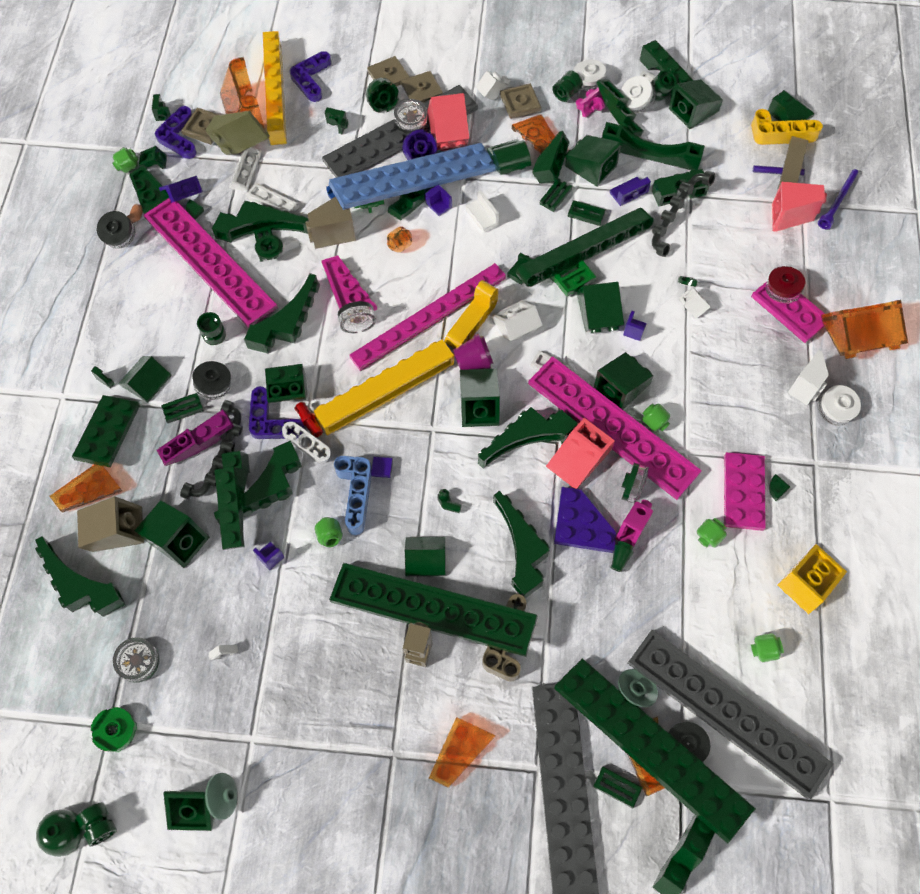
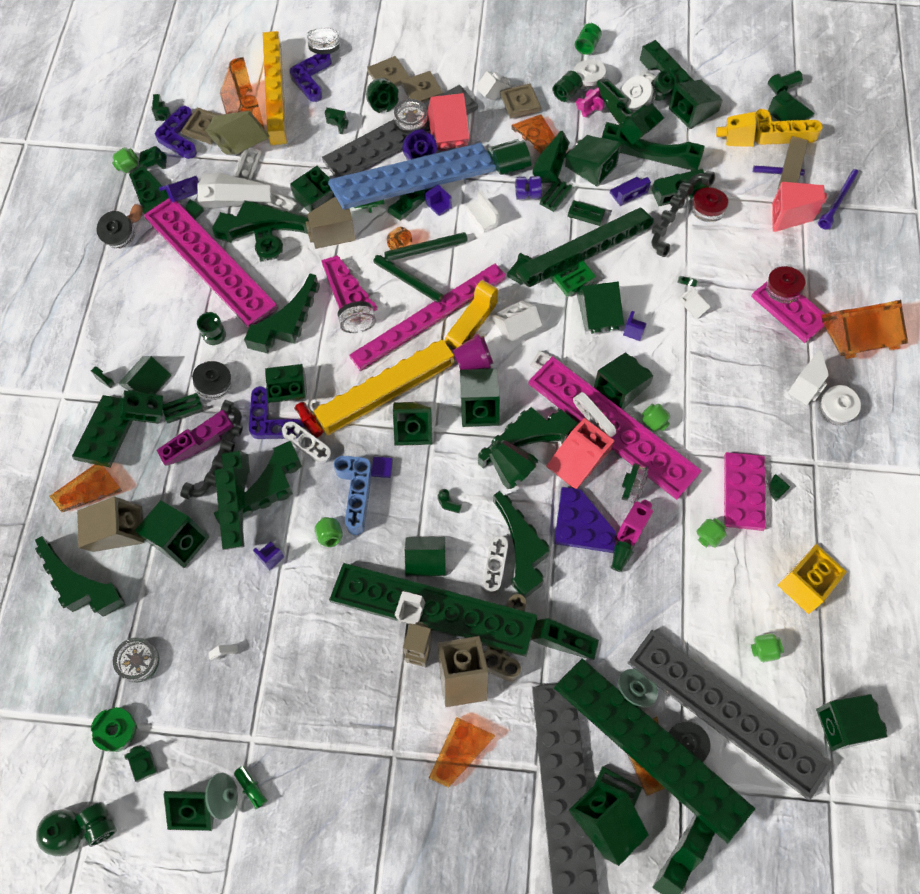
none -> dark green brick [119,390,163,424]
none -> dark green bracket [124,745,158,783]
none -> white wedge [197,173,271,208]
none -> green axle [234,766,268,810]
none -> dark green slope [290,166,334,213]
none -> clear piece [307,27,340,54]
none -> dark green axle [373,255,444,303]
none -> dark green axle [384,232,468,261]
none -> dark green slope [393,402,433,446]
none -> white panel [395,591,425,624]
none -> dark tan slope [437,636,488,707]
none -> white beam [483,536,508,594]
none -> dark green cone [489,440,539,489]
none -> dark purple wheel [515,176,541,200]
none -> dark green slope [531,618,599,660]
none -> dark green slope [569,781,649,866]
none -> white beam [573,392,616,437]
none -> green wheel [575,23,602,55]
none -> dark green arch [620,103,664,145]
none -> dark red piece [691,187,728,222]
none -> yellow torso [716,112,756,147]
none -> dark green piece [767,71,803,95]
none -> dark green slope [816,694,888,752]

